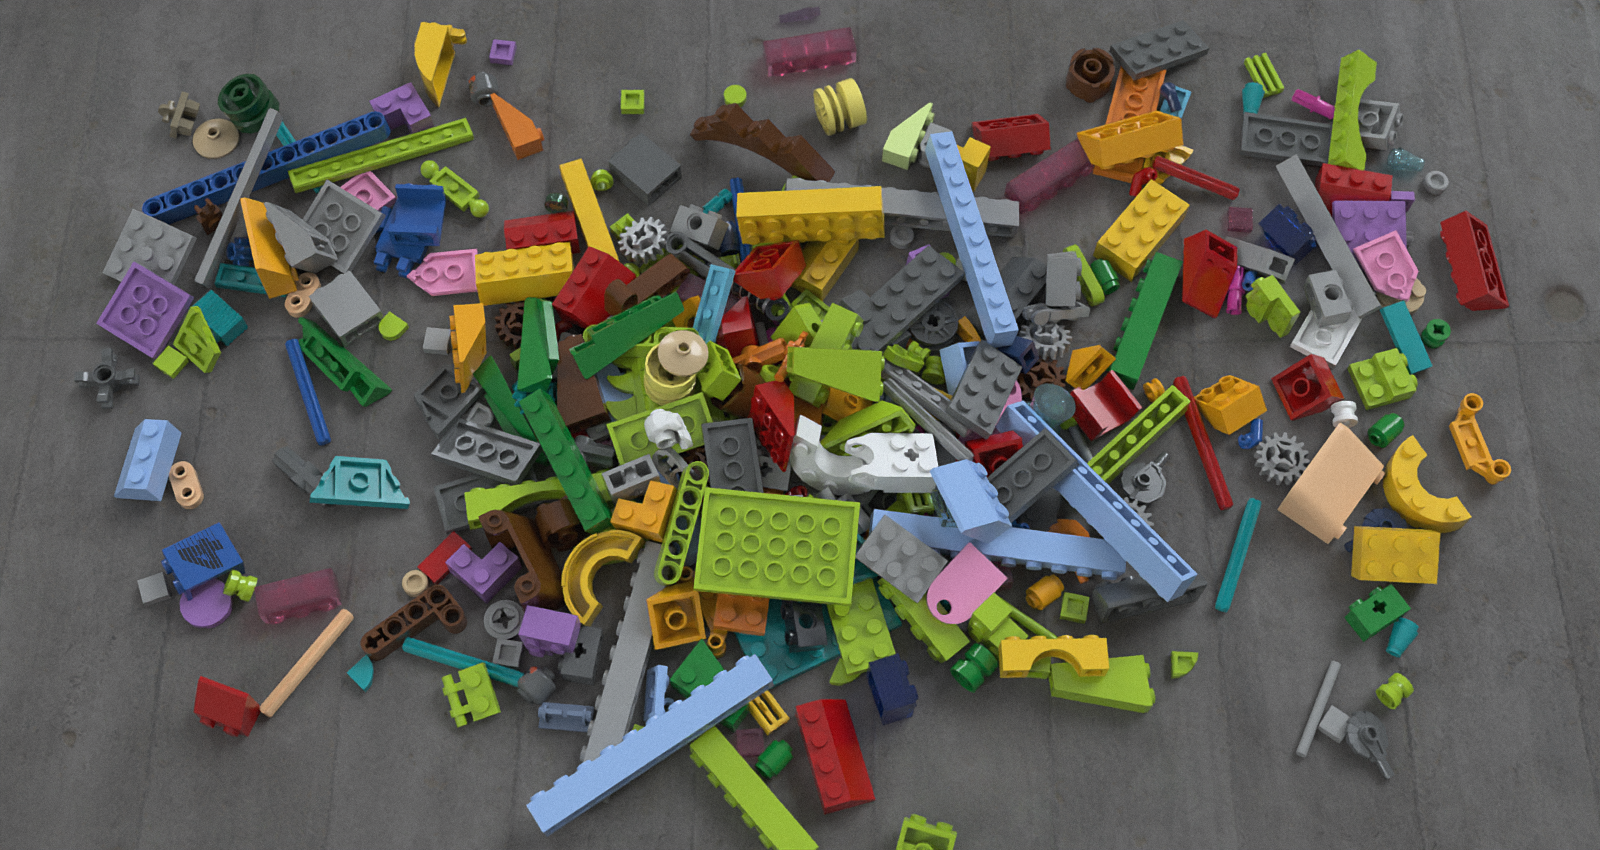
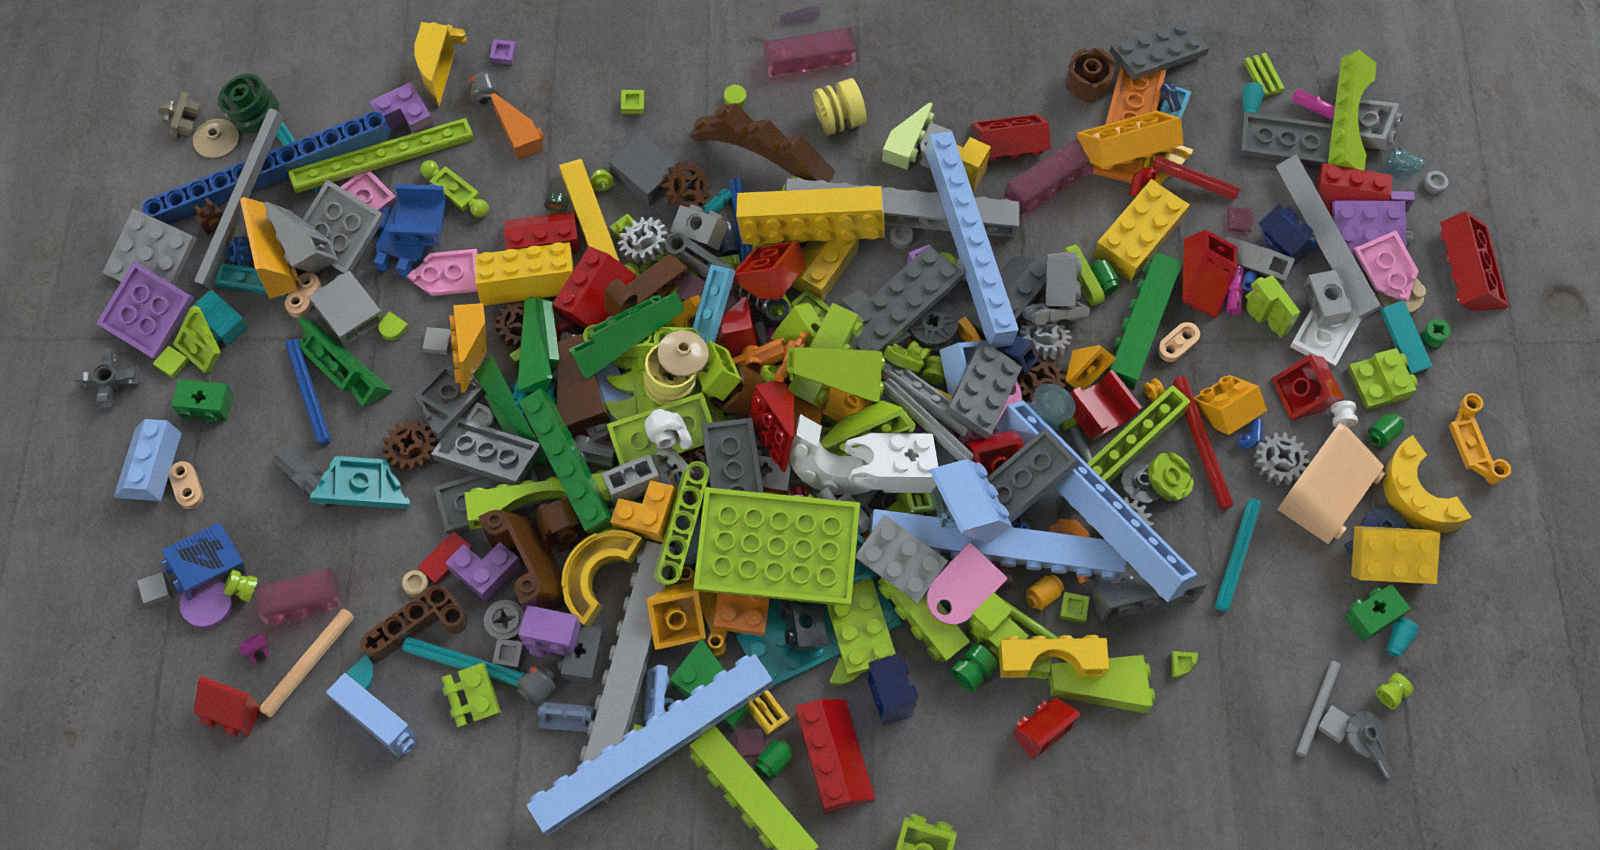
none -> green brick [172,379,234,422]
none -> magenta tile [238,631,269,664]
none -> light blue slope [326,673,418,758]
none -> reddish brown gear [382,420,438,473]
none -> reddish brown gear [661,160,712,210]
none -> red slope [1013,698,1081,760]
none -> lime tile [1148,452,1194,501]
none -> light nougat plate [1158,322,1200,362]

